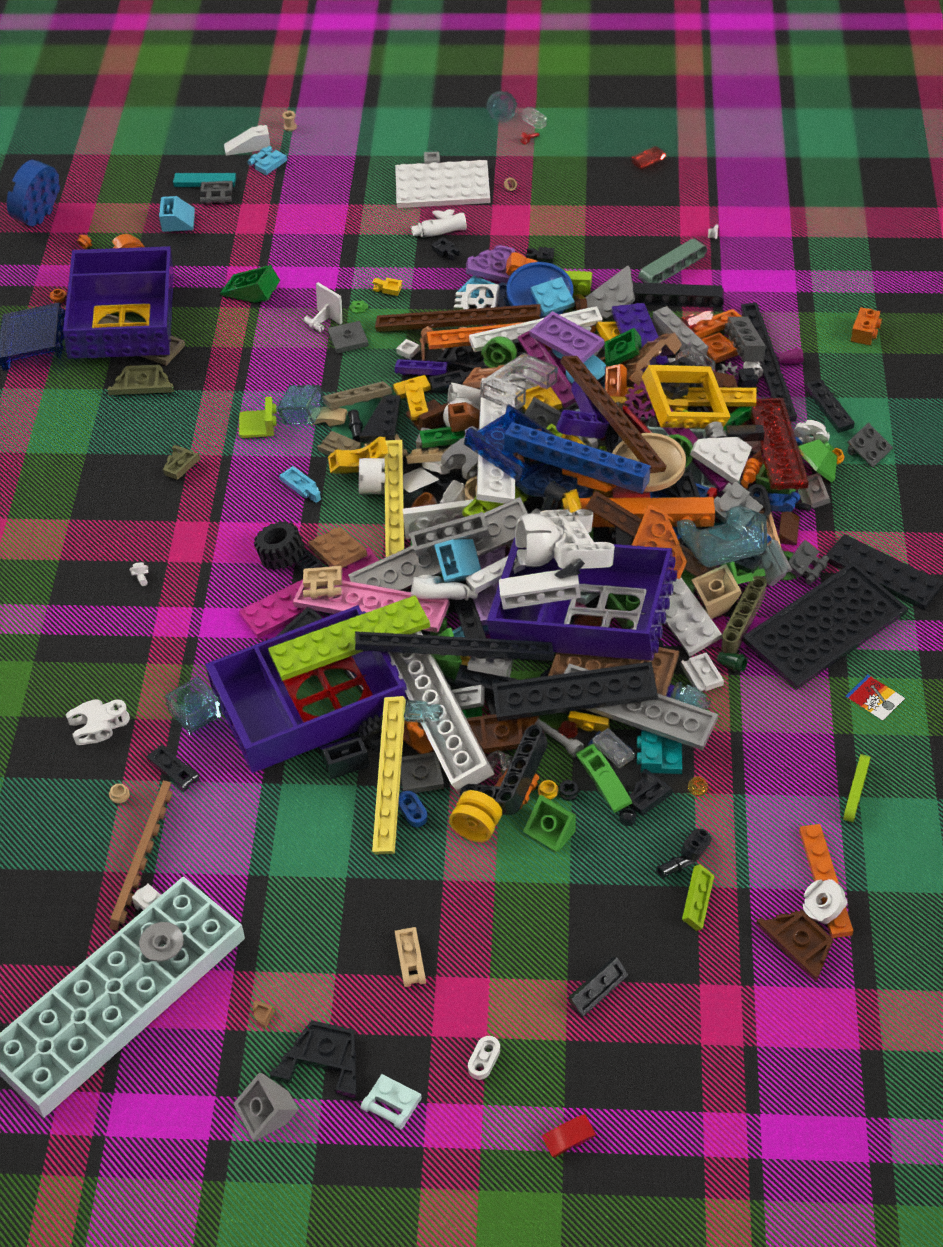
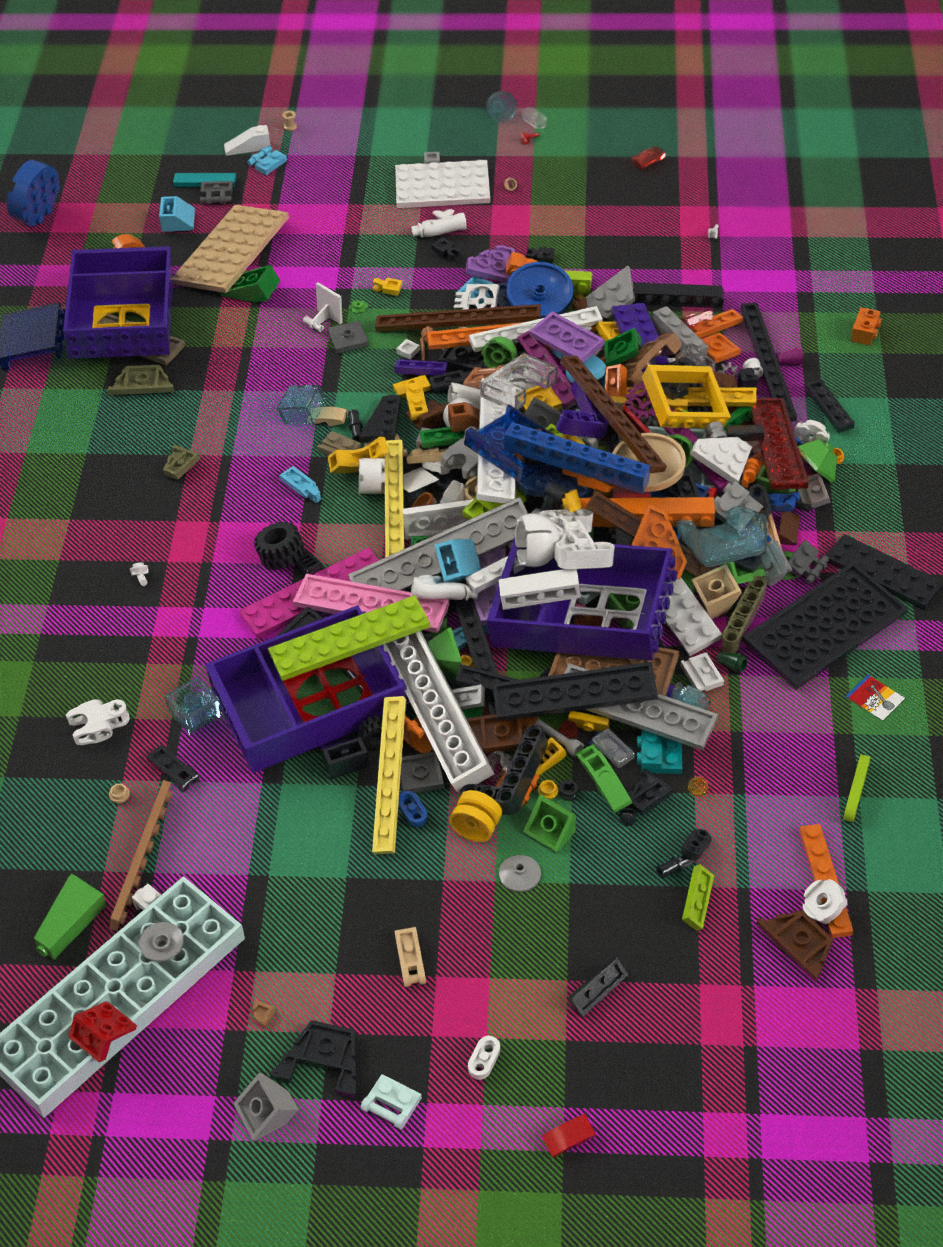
orange plate [50,289,66,304] -> none
orange plate [77,234,92,249] -> none
lime bracket [239,397,277,438] -> none
tan plate [303,566,342,599] -> none
medium nougat plate [308,527,368,568] -> none
dark tan plate [322,381,392,409] -> none
black plate [354,631,554,661] -> none
clear light blue plate [404,700,442,723] -> none
light grey brick [410,512,490,556] -> none
light grey plate [467,656,514,677] -> none
medium azure plate [531,277,575,316] -> none
black bar [554,558,585,579] -> none
sand green beam [638,238,707,283] -> none
dark grey brick [724,317,766,362] -> none
dark grey hinge [847,422,893,468] -> none
none -> bright green slope [34,874,107,960]
none -> red bracket [68,1001,137,1063]
none -> tan plate [173,205,289,293]
none -> light grey dish [499,855,541,892]
none -> yellow slope [535,737,567,776]

